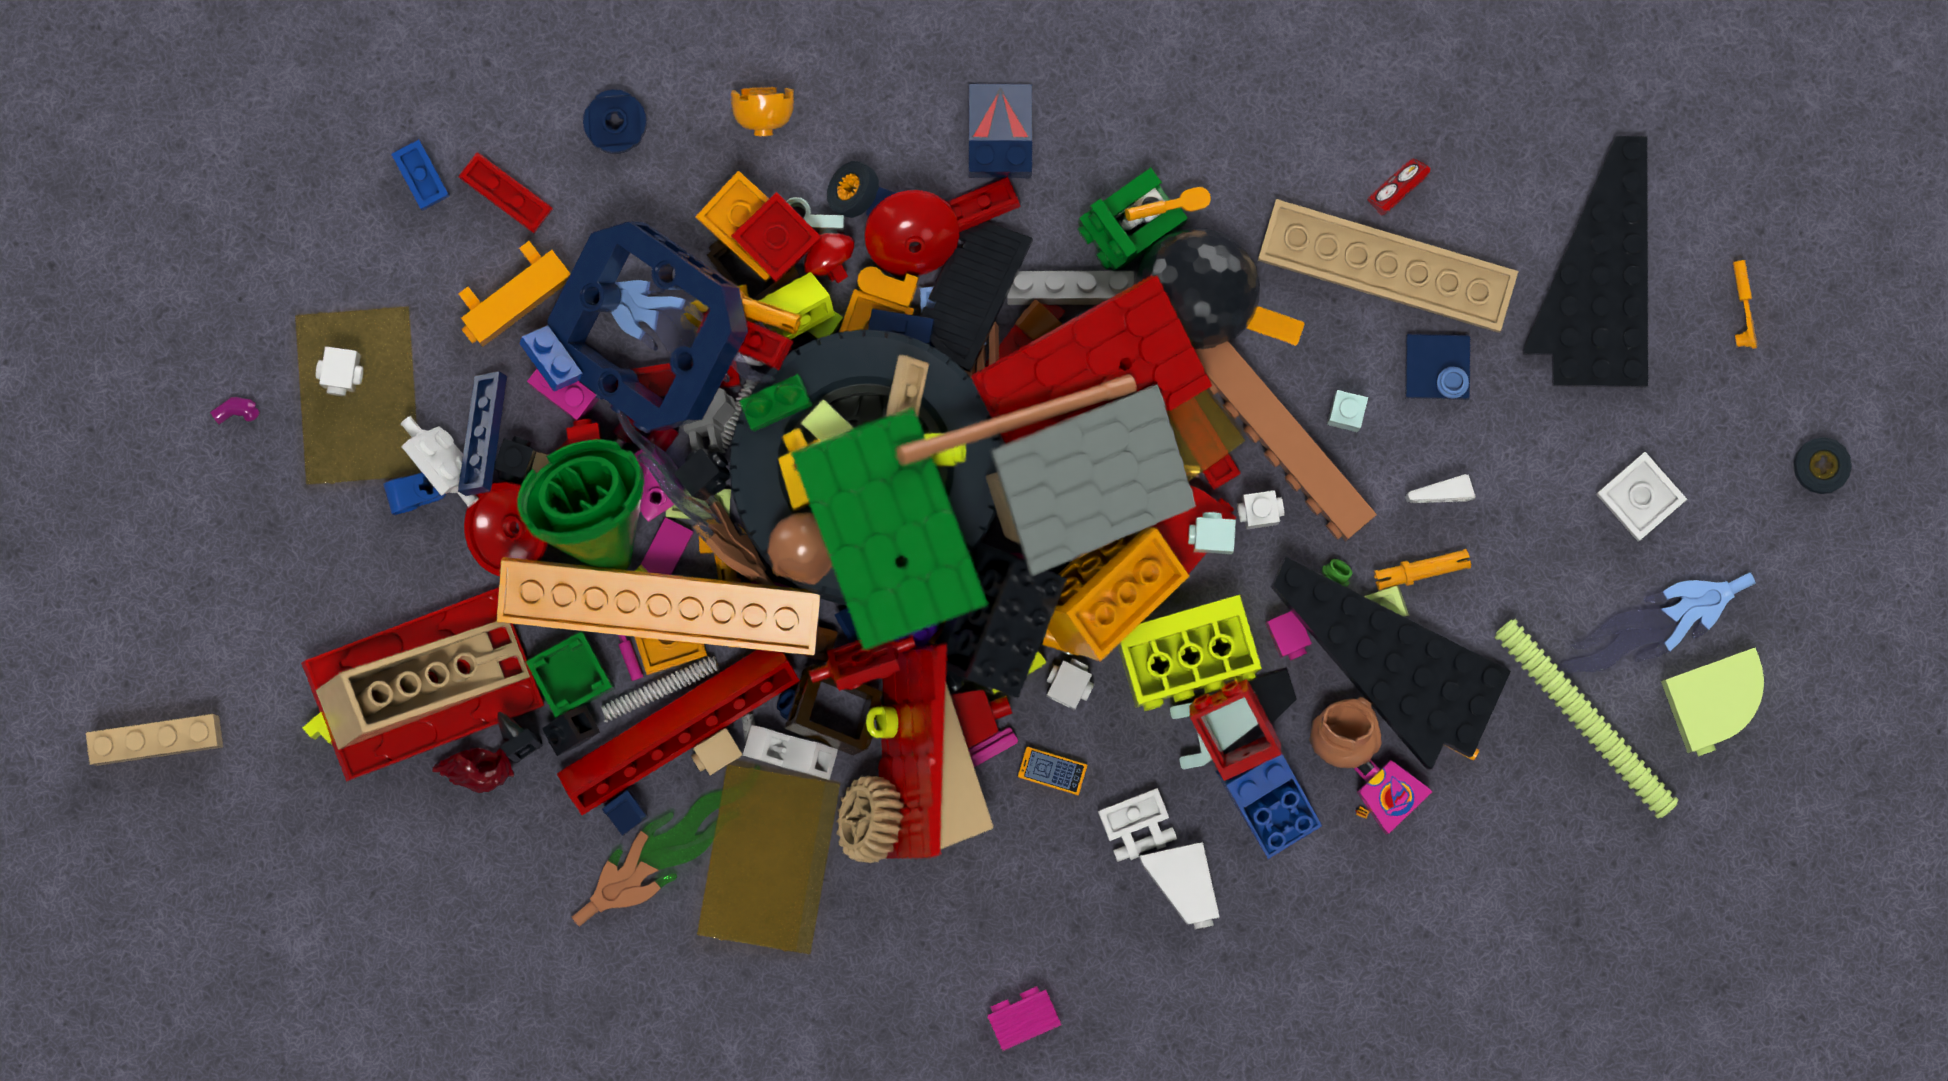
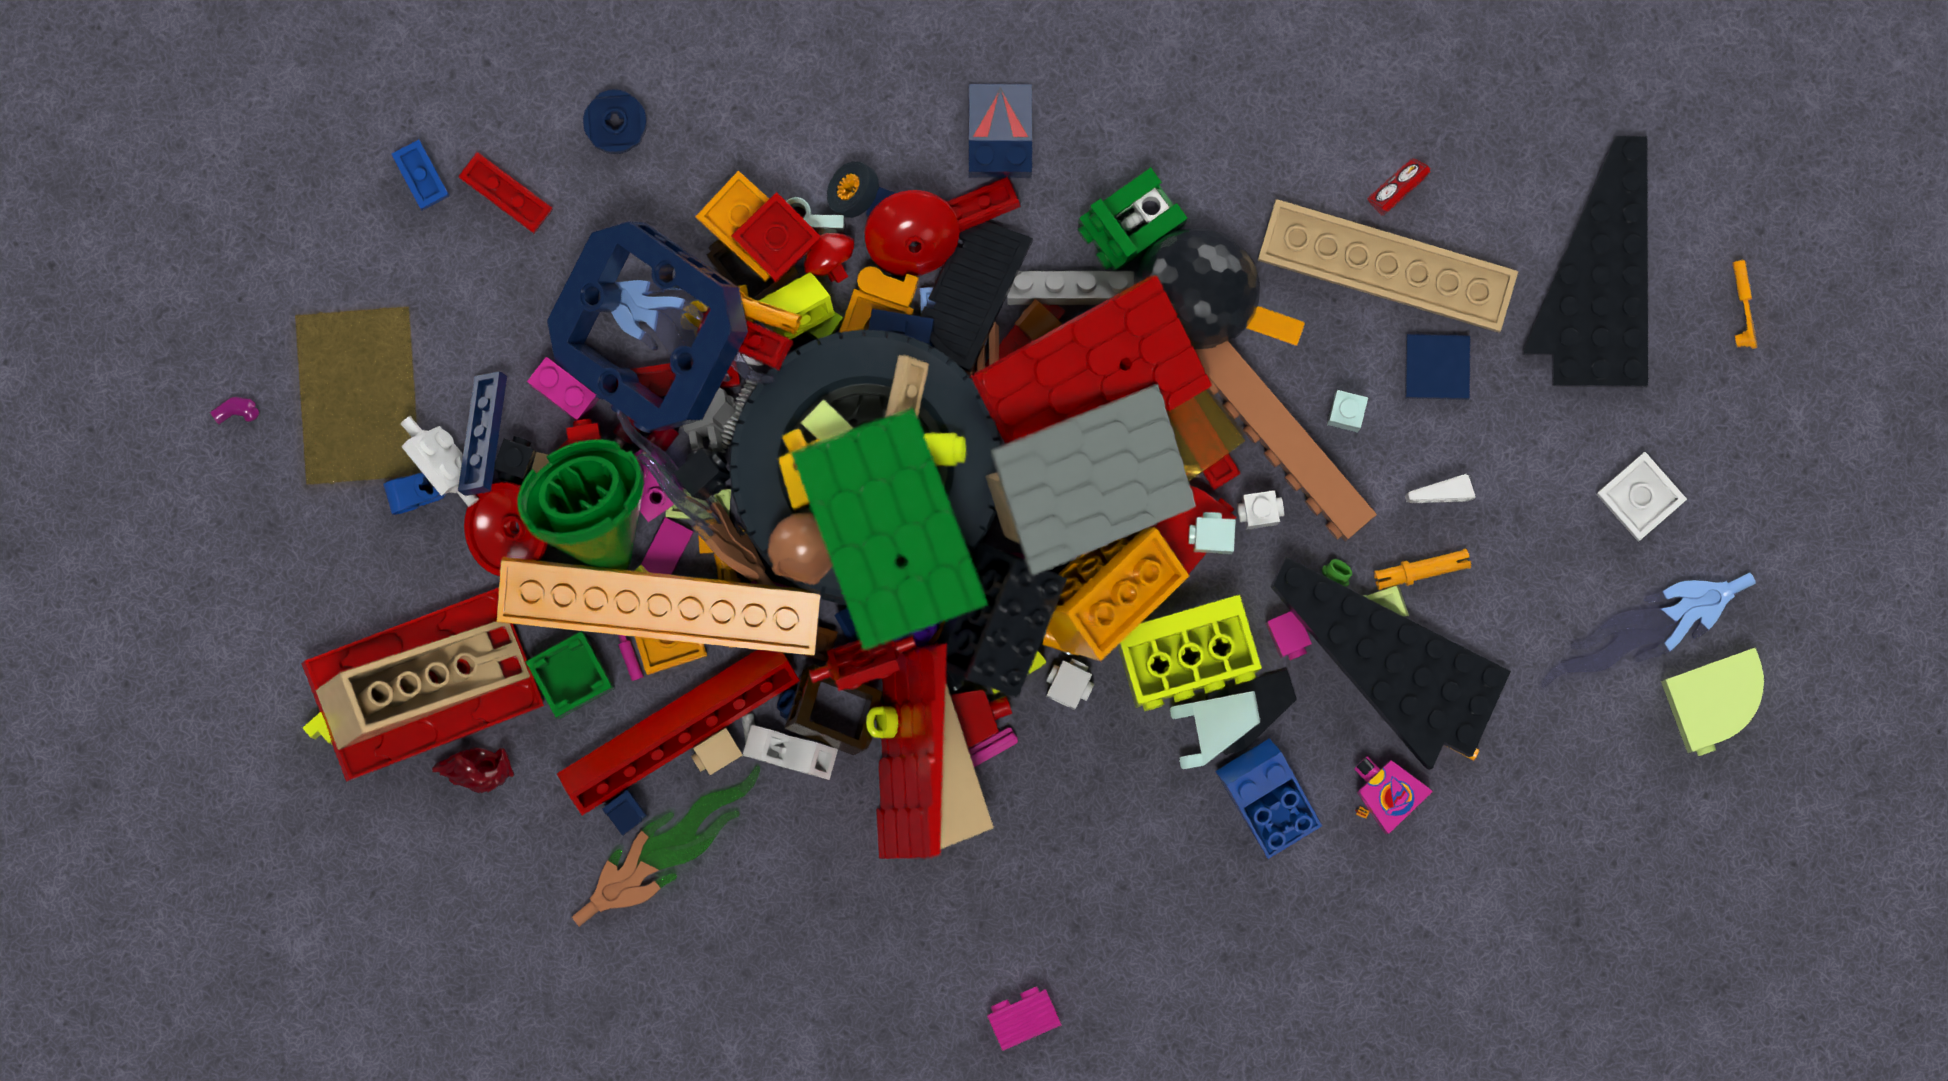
tan brick [86,714,223,766] -> none
white brick [316,346,363,396] -> none
light orange brick [458,241,570,347] -> none
black tile [497,712,543,764] -> none
plate [519,325,583,392] -> none
black brick [542,704,600,756] -> none
white piece [601,656,719,723] -> none
clear yellow piece [697,765,840,954] -> none
light orange cylinder [731,87,794,136] -> none
green tile [739,374,812,432] -> none
tan gear [836,776,903,863] -> none
nougat piece [896,374,1136,466] -> none
tile [1018,747,1088,796] -> none
white plate [1098,788,1177,862] -> none
light orange piece [1125,187,1211,221] -> none
white slope [1139,842,1220,929] -> none
red window [1189,679,1282,781] -> none
nougat helmet [1309,697,1382,768] -> none
medium blue plate [1437,367,1469,399] -> none
yellowish green piece [1494,619,1678,818] -> none
black bush [1794,437,1852,494] -> none

